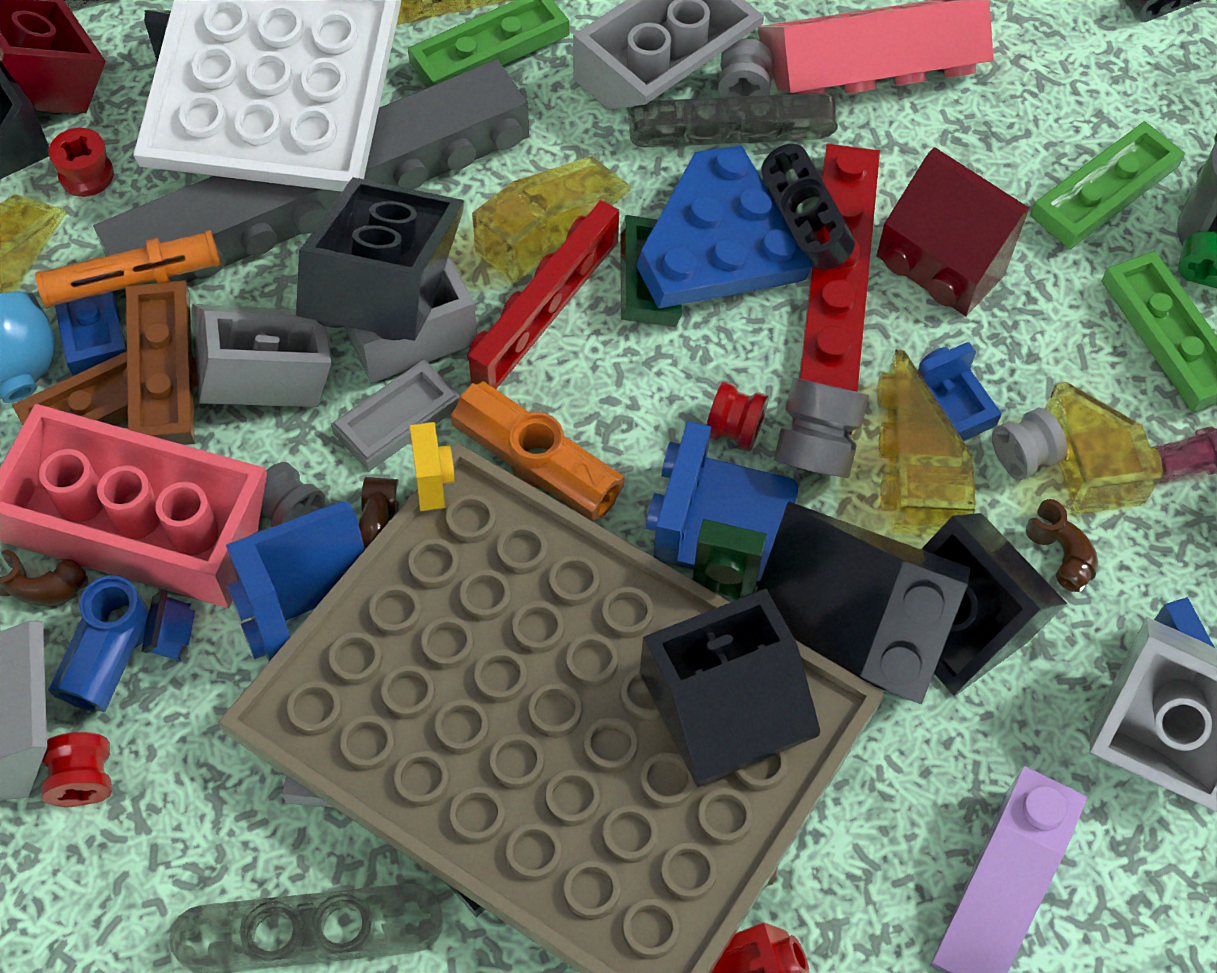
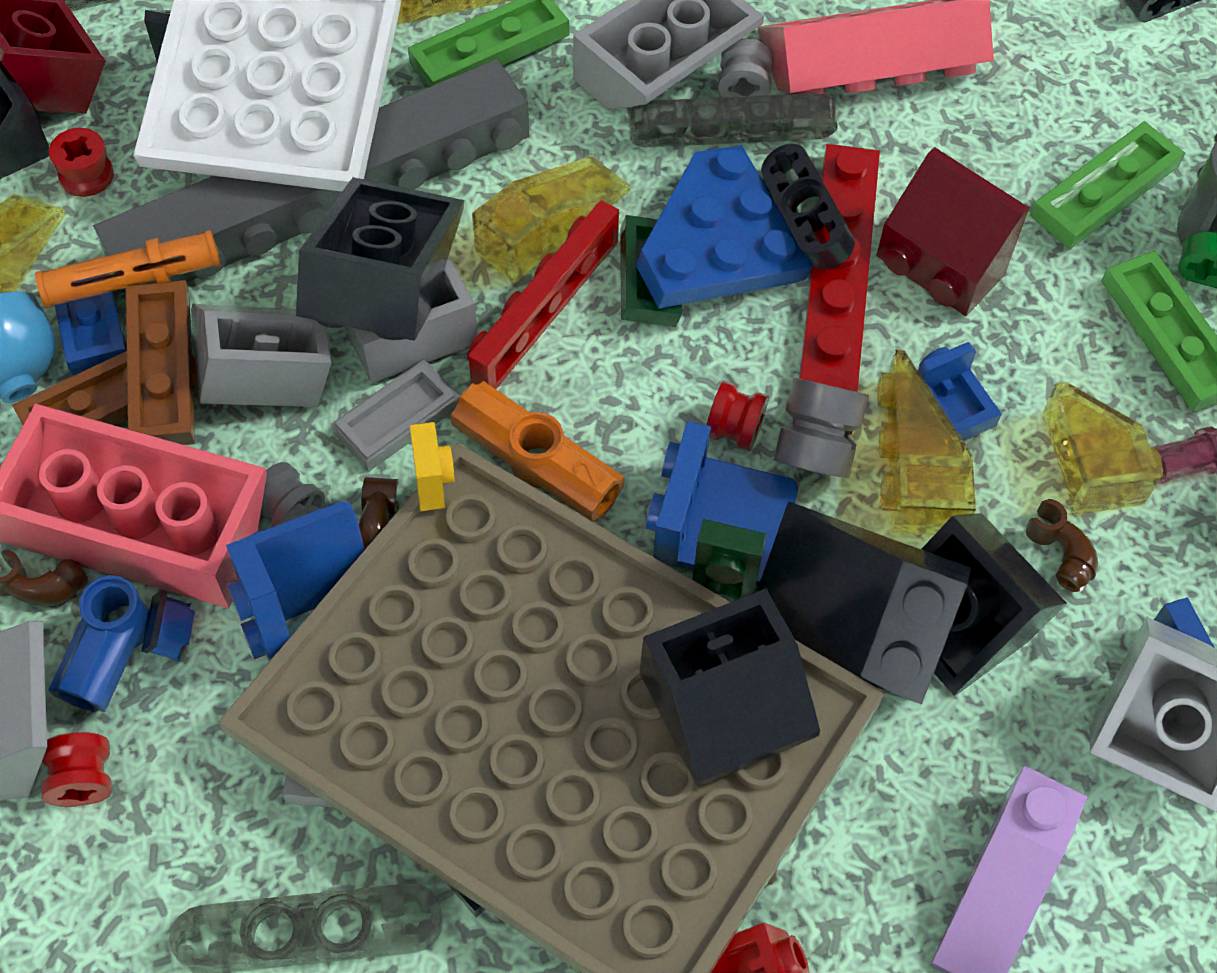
light grey wheel [992,407,1068,481] -> none

